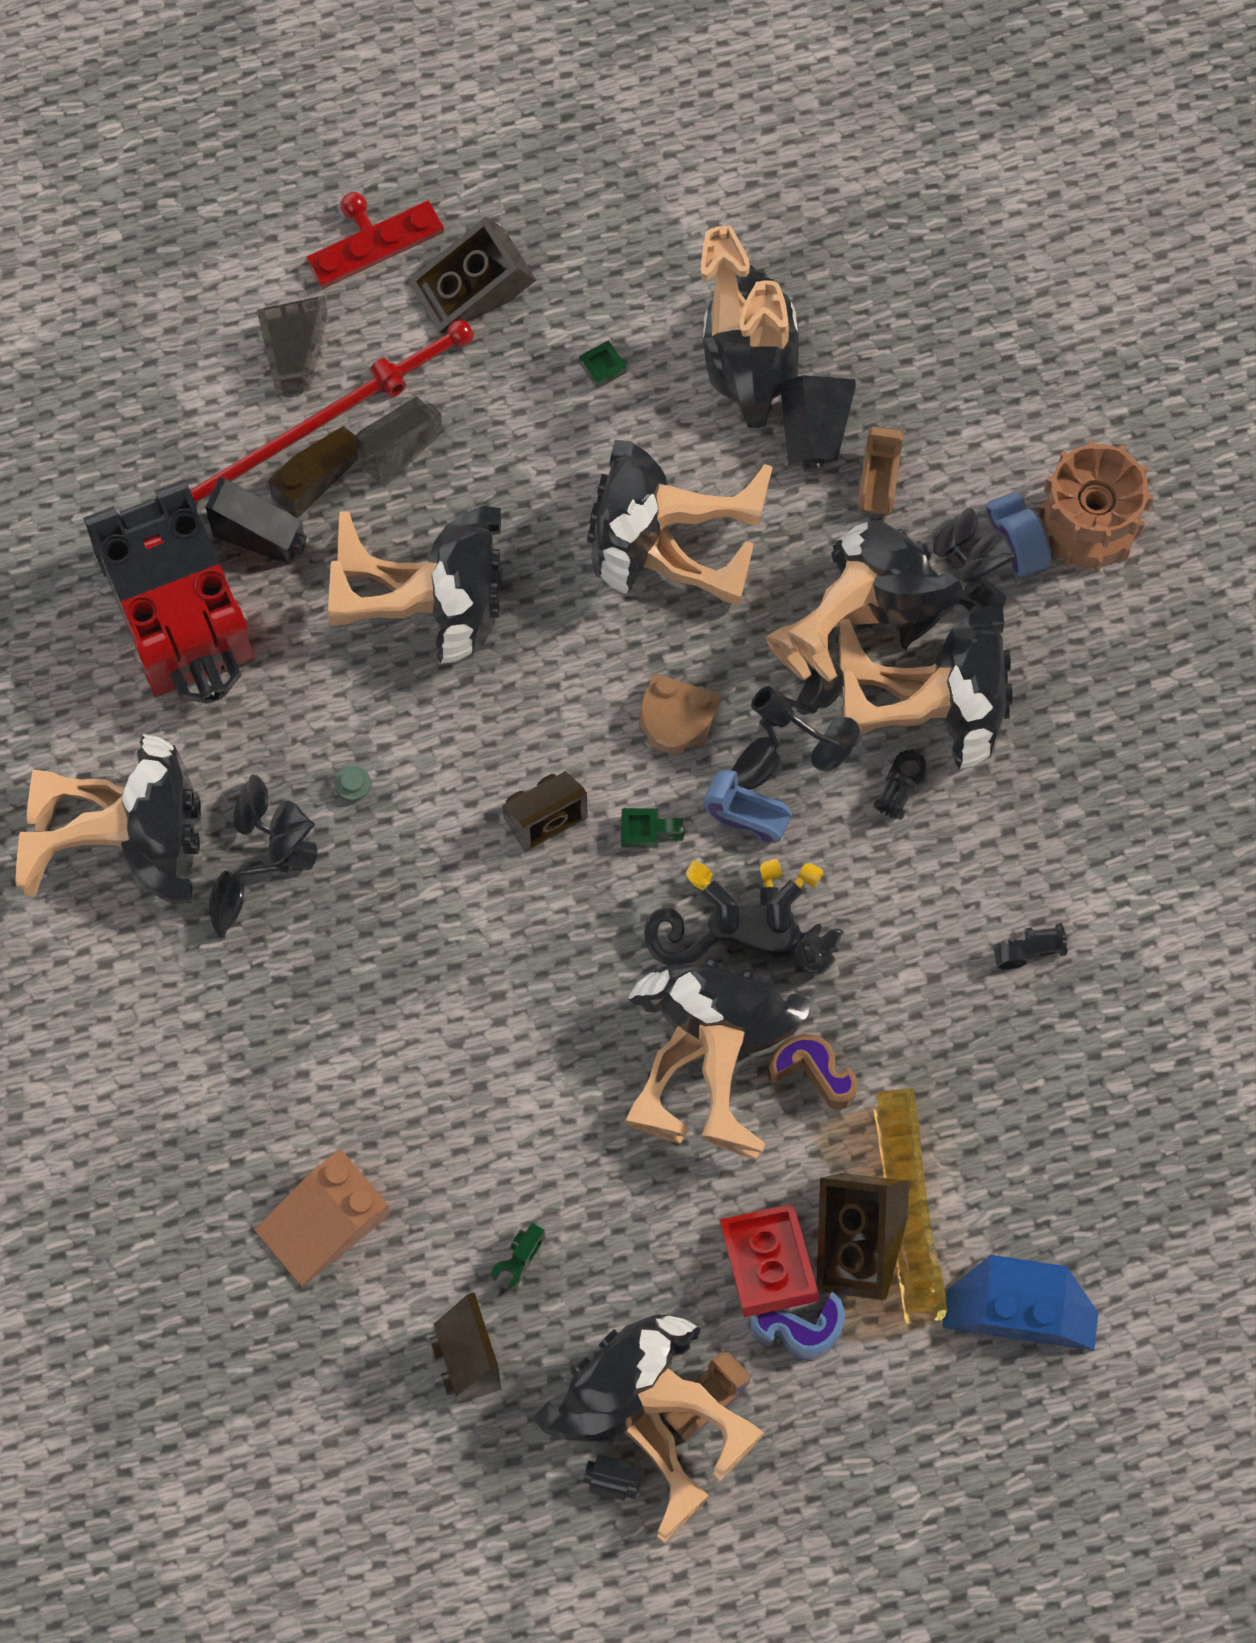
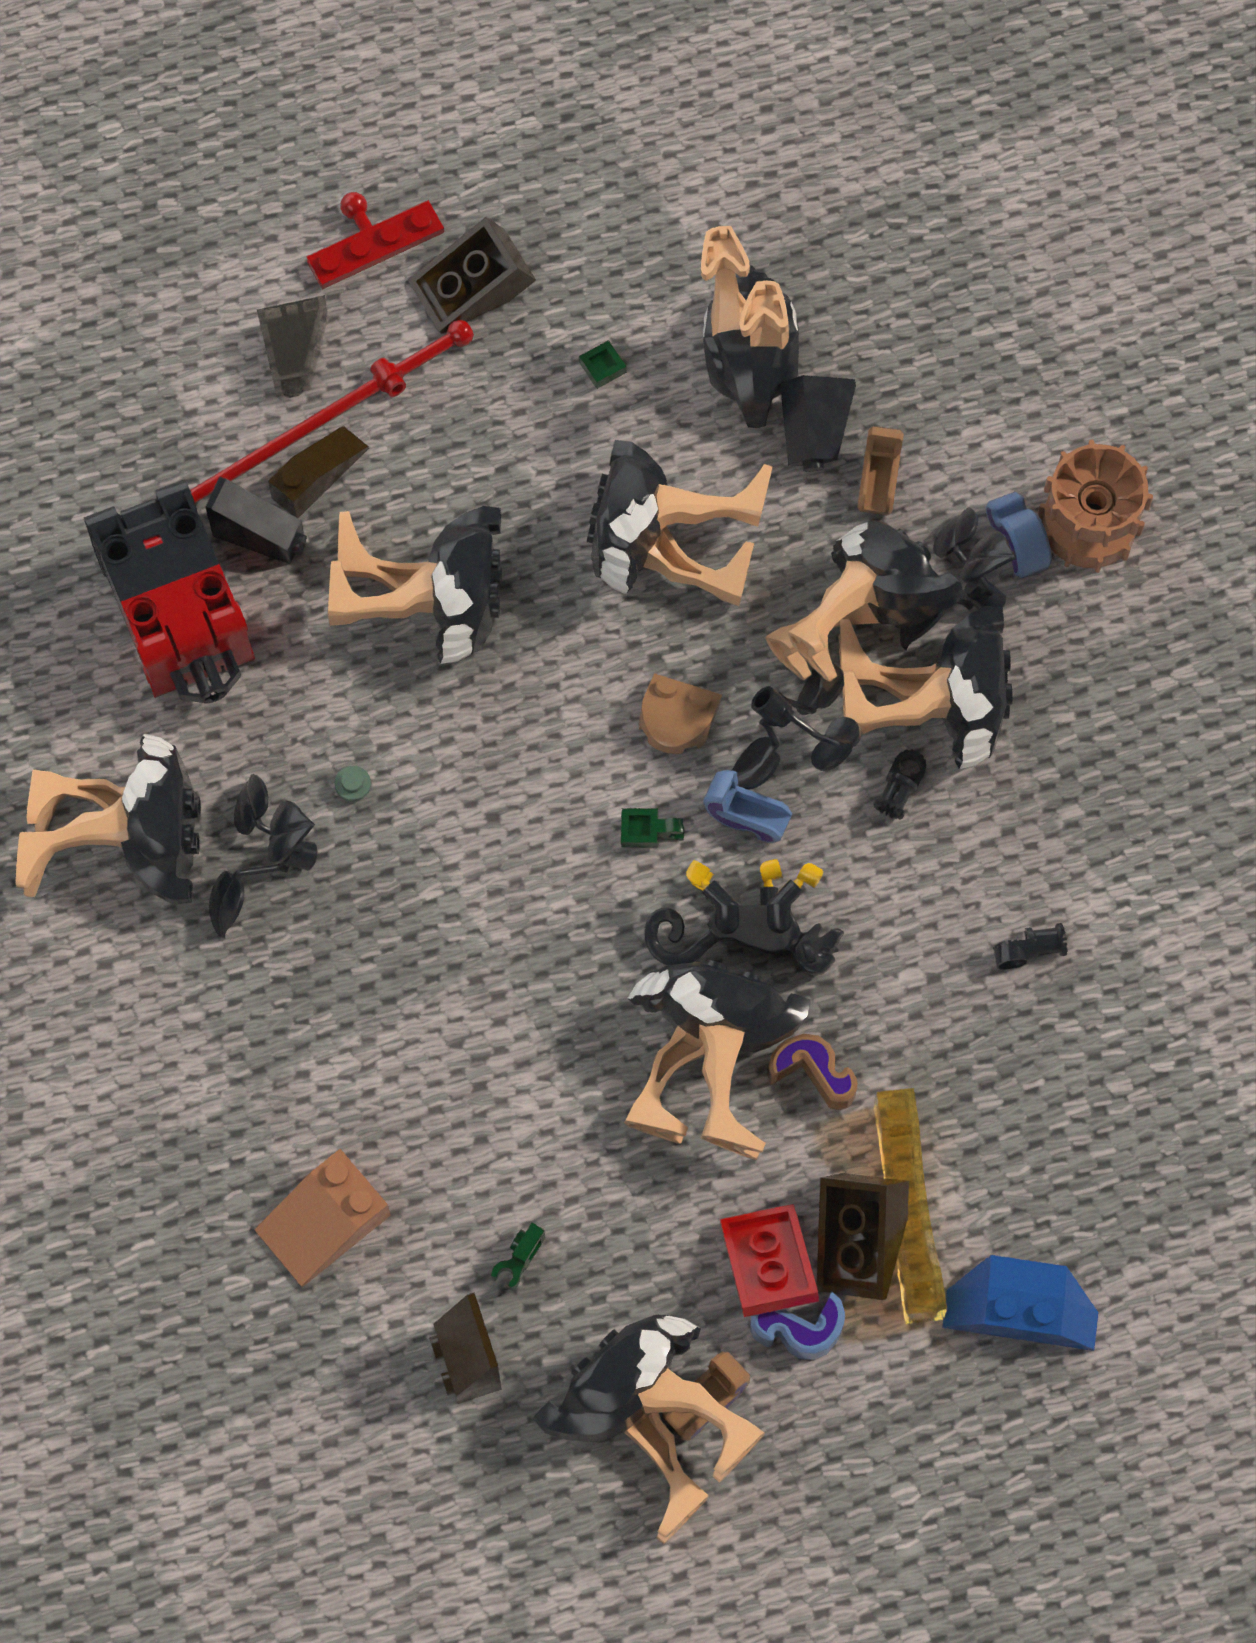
clear smoke slope [355,396,443,488] -> none
dark brown slope [502,771,588,852] -> none
black brick [583,1454,642,1501] -> none

